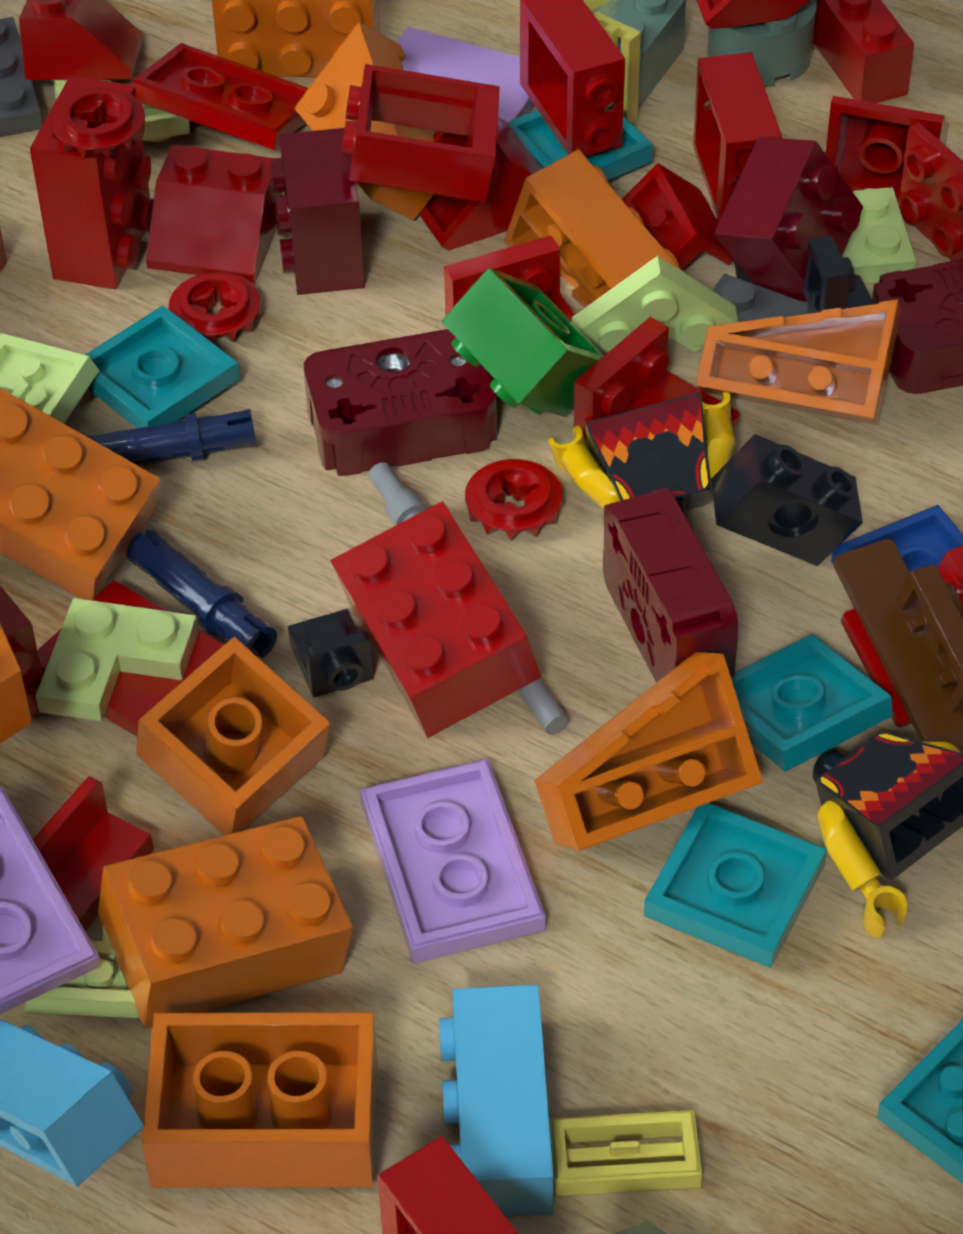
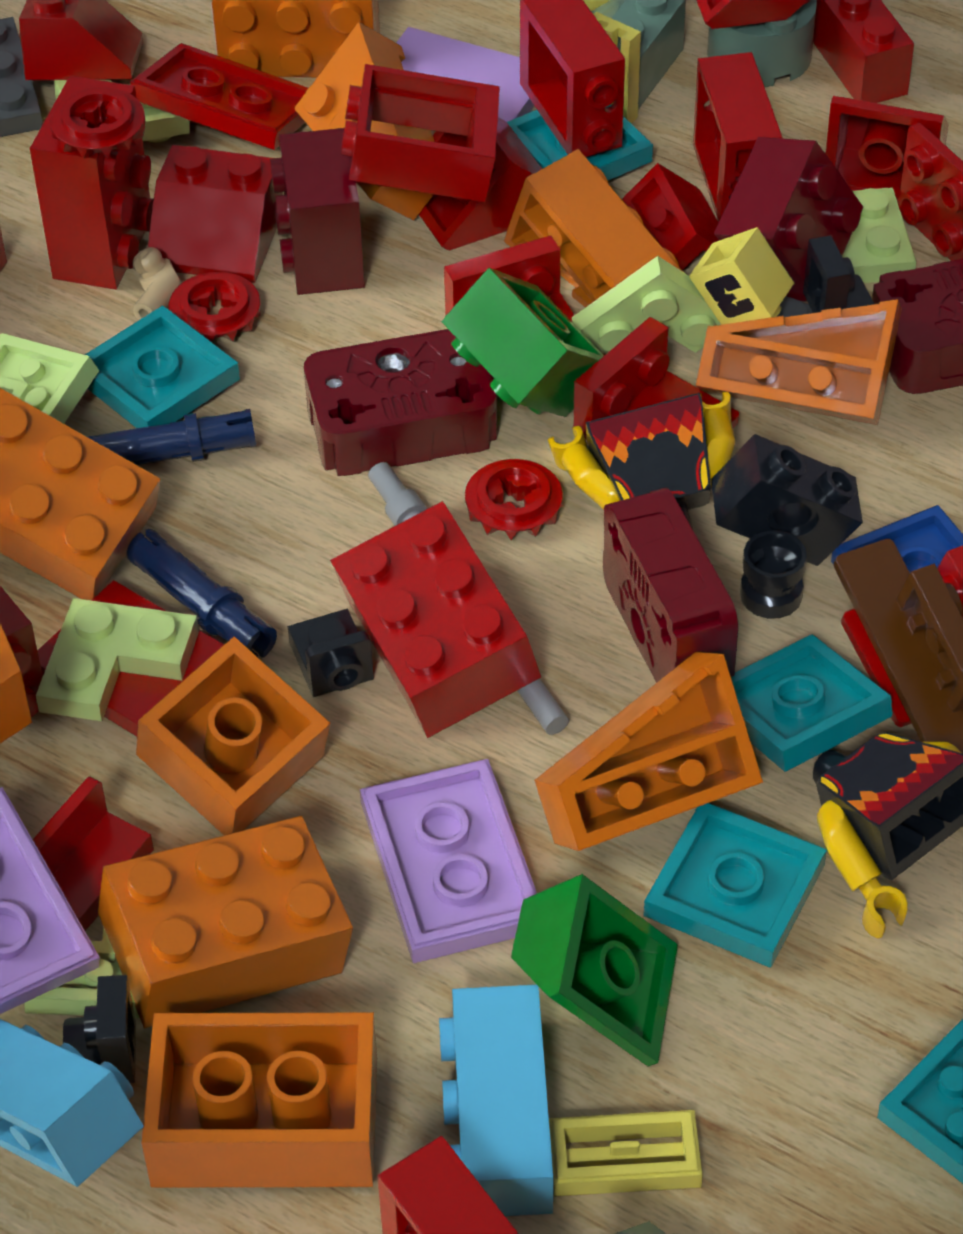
none -> black bracket [62,975,136,1083]
none -> tan arm [133,247,181,320]
none -> green slope [511,874,678,1067]
none -> light yellow brick [689,227,794,325]
none -> black wheel [740,530,807,619]

